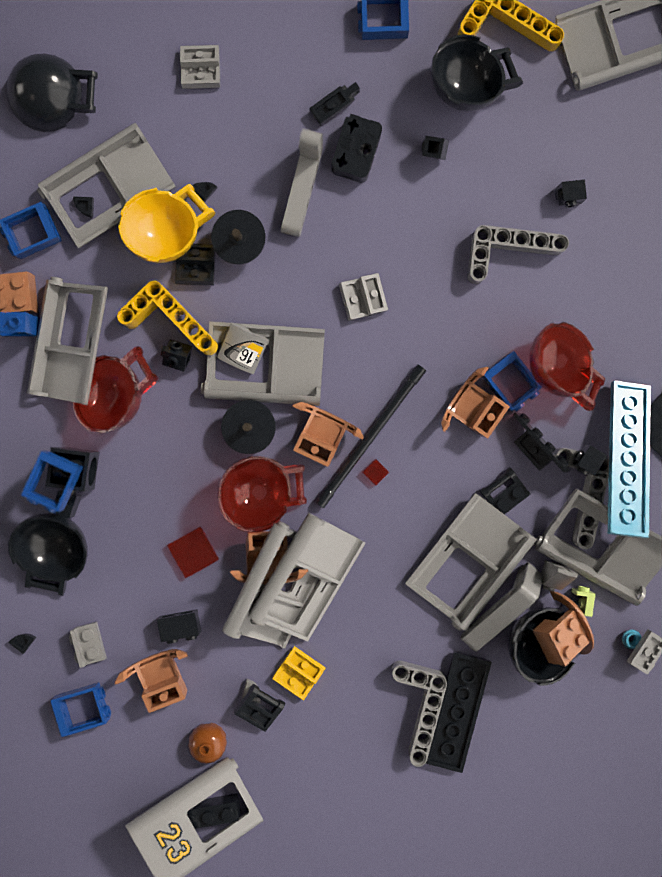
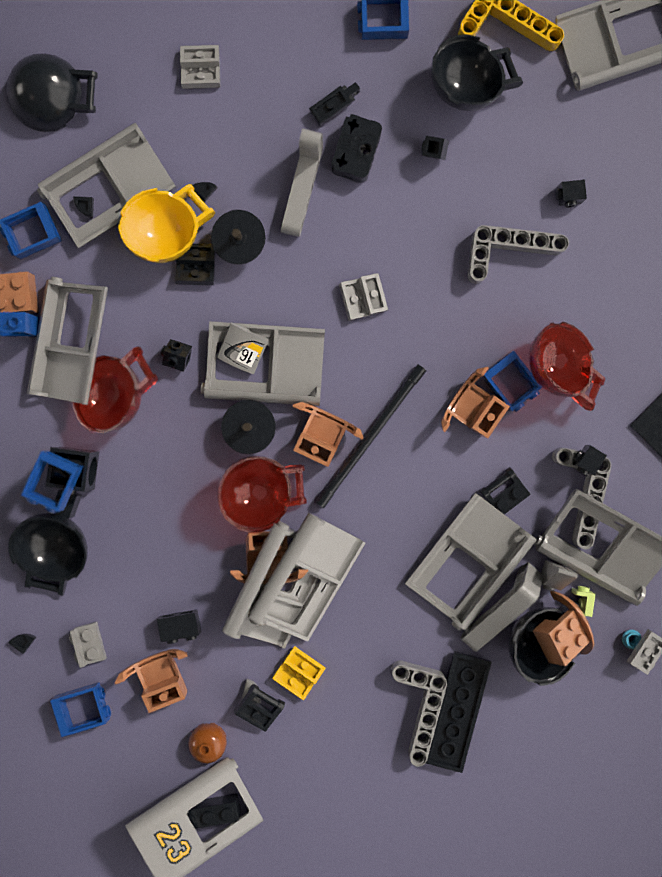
yellow beam [117,281,218,355] -> none
clear red tile [167,526,219,578] -> none
clear red tile [363,459,389,485] -> none
black bracket [513,412,570,473] -> none
plate [607,381,651,538] -> none

